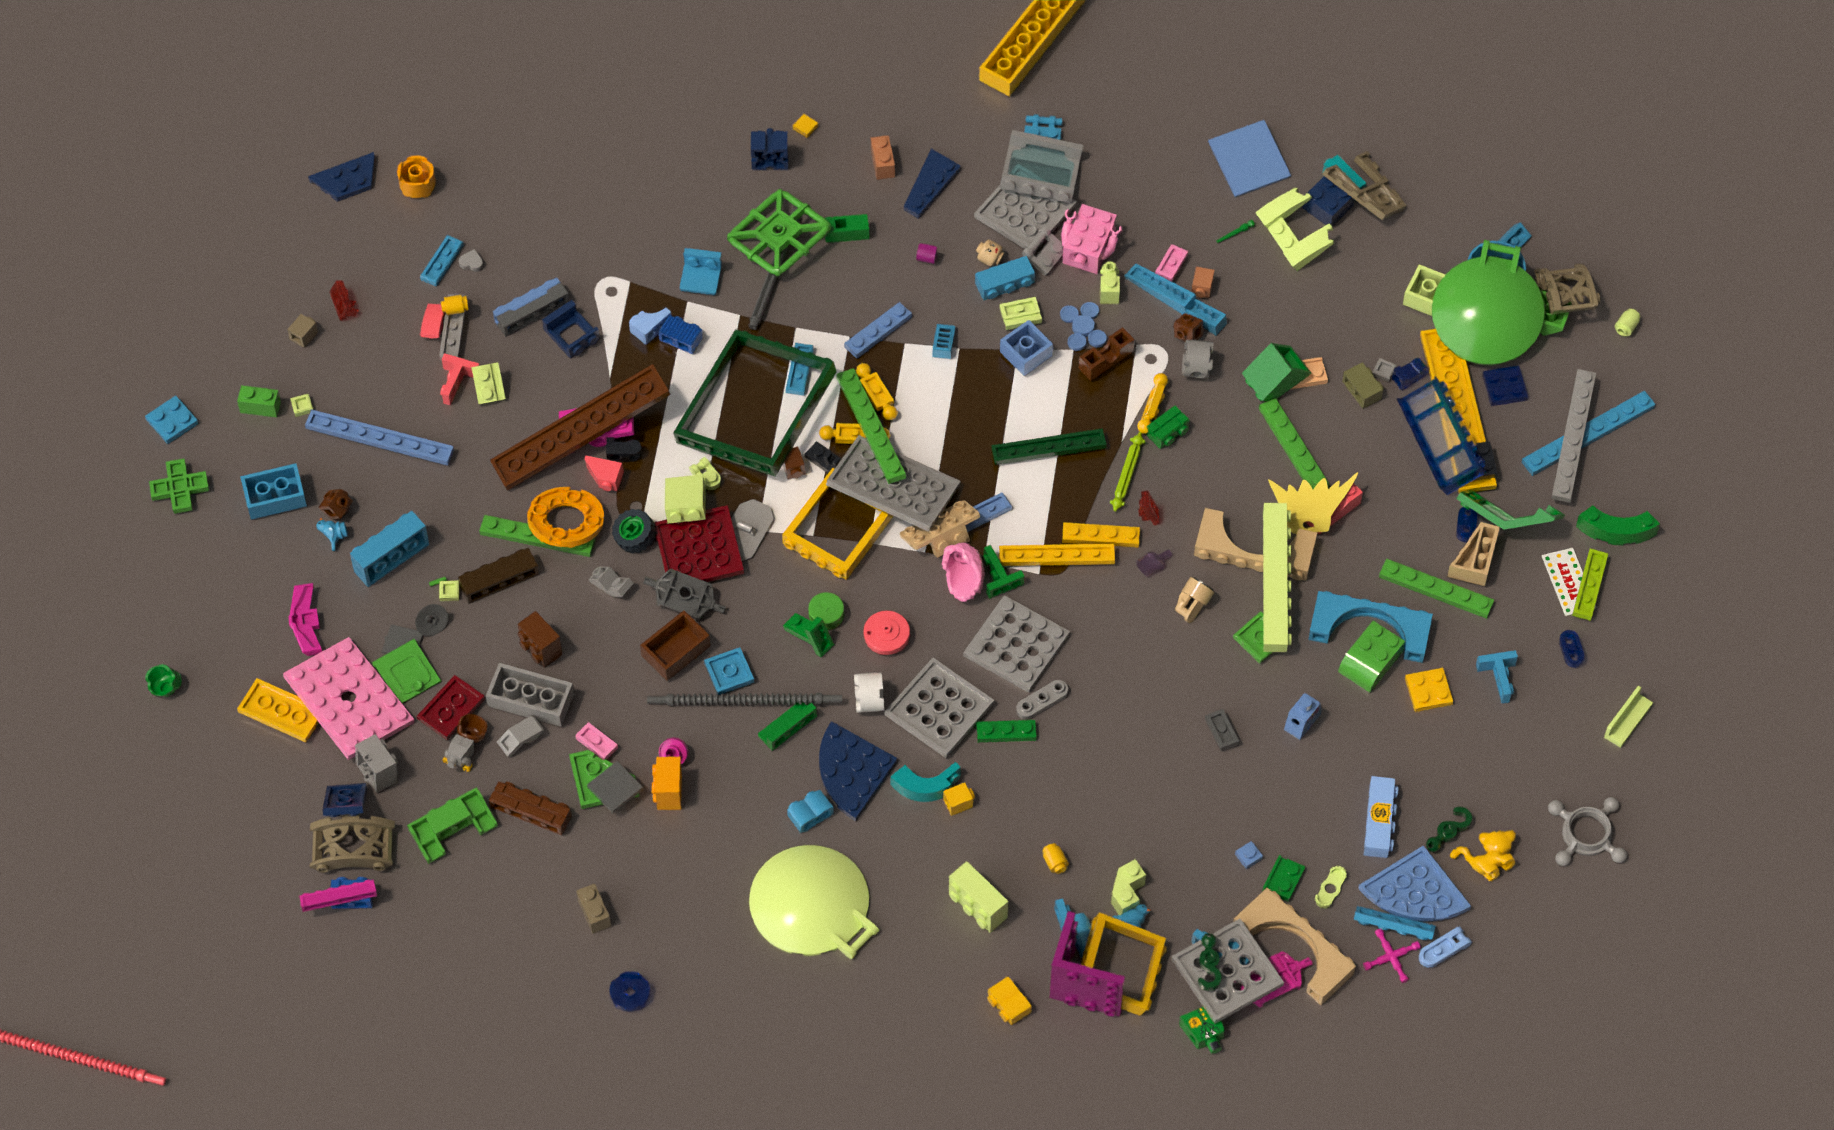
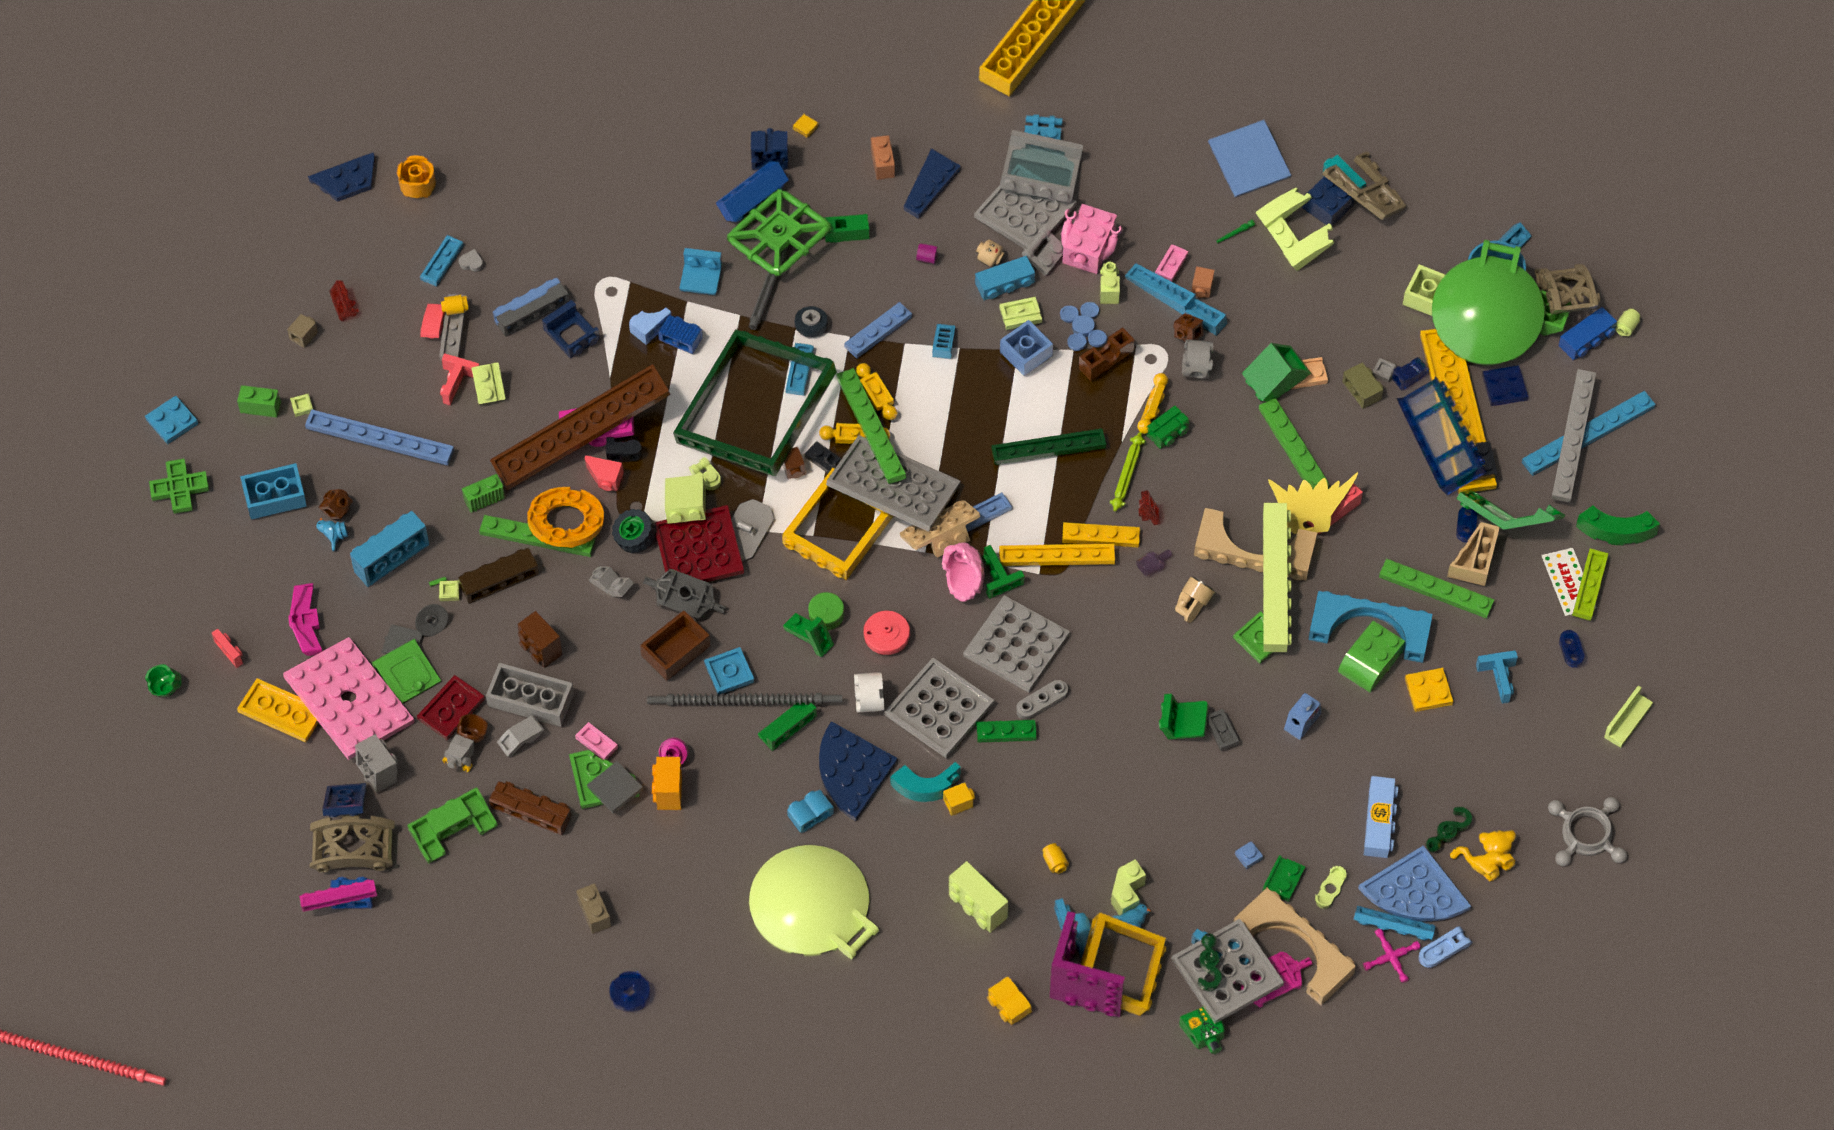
none -> coral plate [212,629,243,668]
none -> bright green brick [461,474,505,513]
none -> blue brick [716,161,789,222]
none -> black wheel [794,306,828,337]
none -> green bracket [1159,693,1209,740]
none -> blue brick [1558,307,1617,361]

